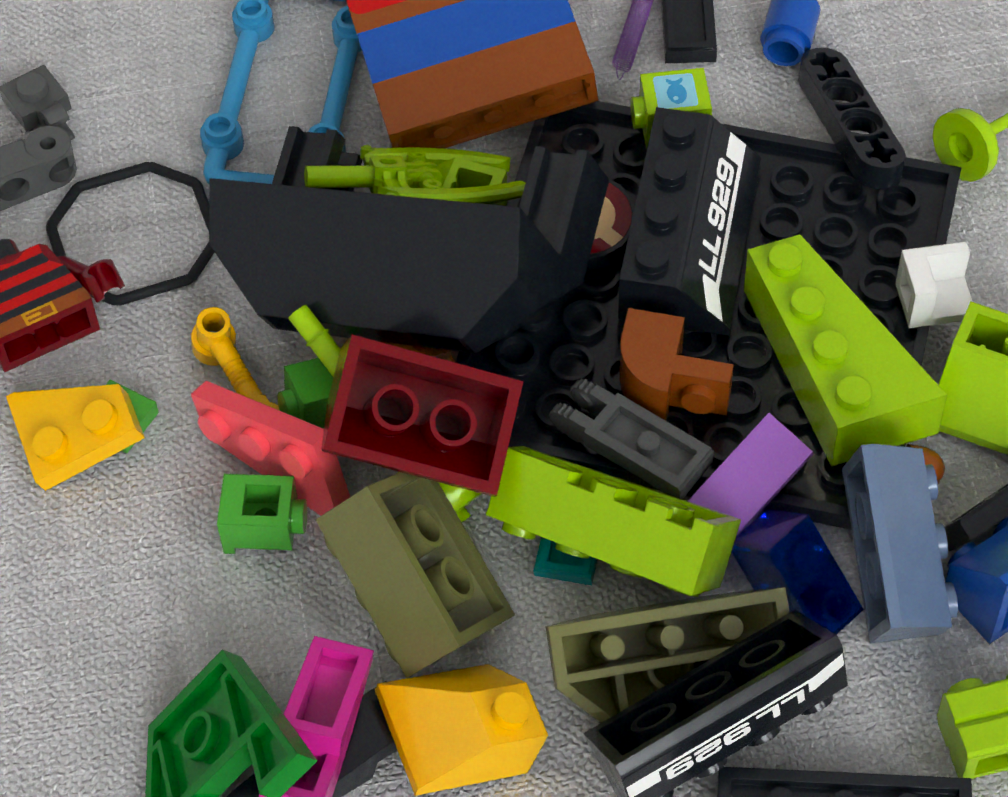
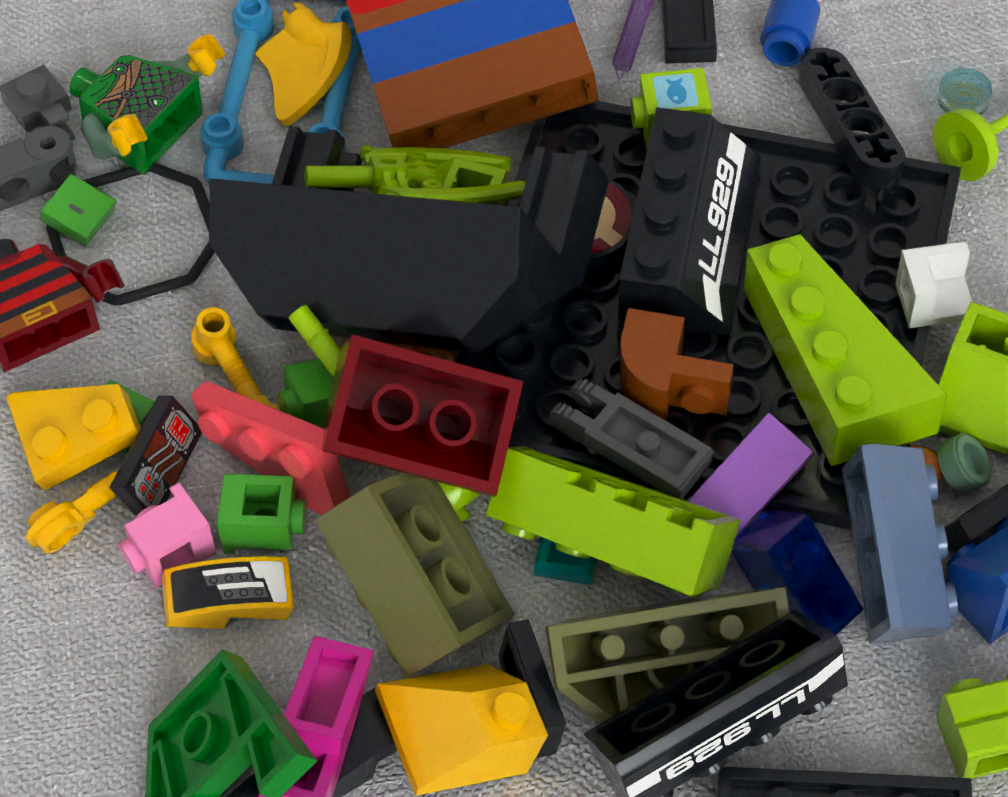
none -> yellow plate [25,471,117,554]
none -> bright green tile [40,174,116,247]
none -> torso [69,34,226,175]
none -> tile [109,396,202,516]
none -> bright pink brick [118,483,216,588]
none -> slope [162,556,294,629]
none -> yellow arm [255,2,352,126]
none -> black tile [498,619,566,758]
none -> sand green tile [937,433,991,494]
none -> clear light blue tile [938,68,992,115]

